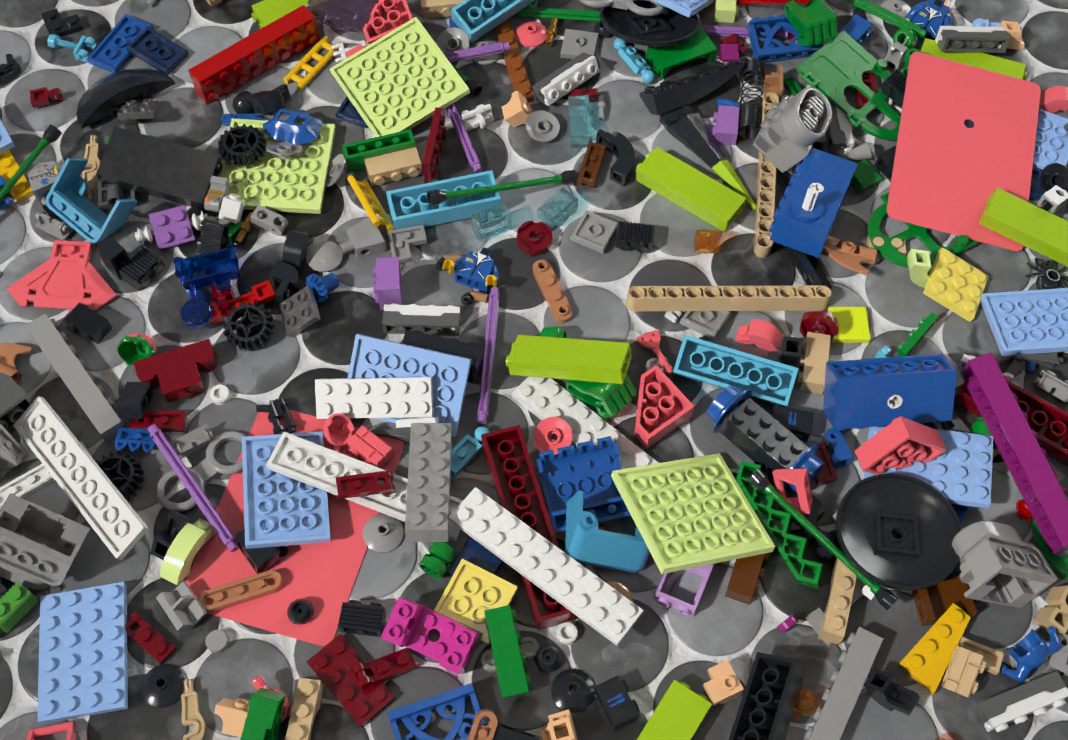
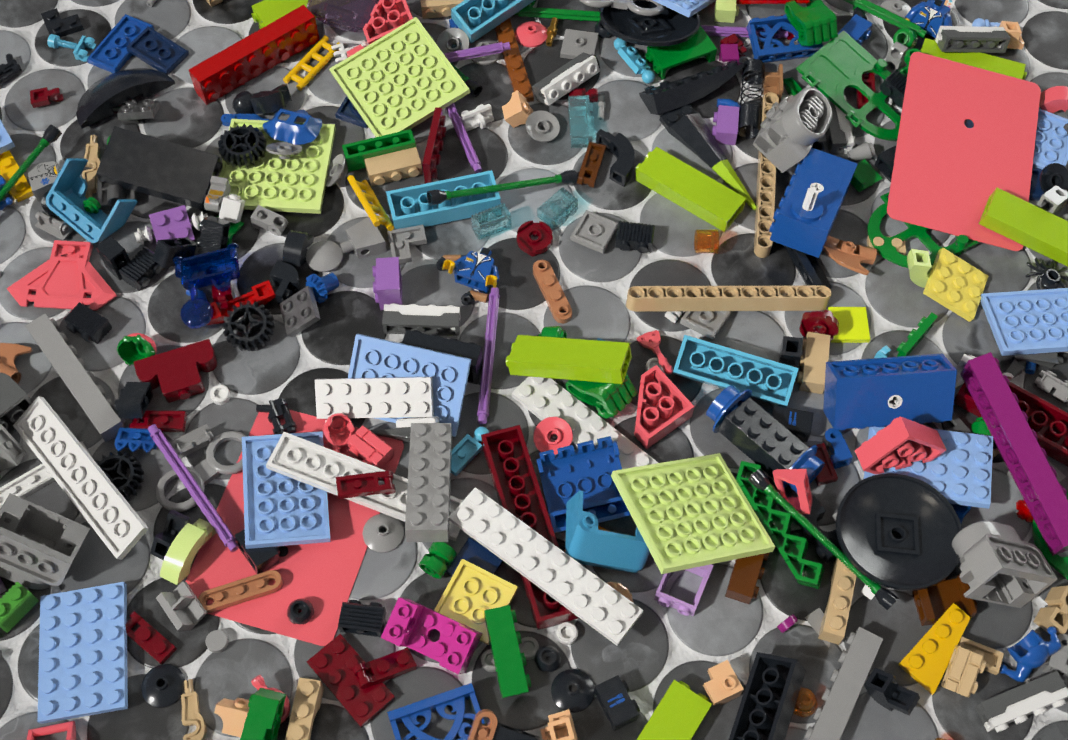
pearl gold bar [234,212,253,245] -> none
coral brick [735,319,783,352] -> none
none -> green plate [83,197,101,214]
none -> black brick [152,237,197,269]

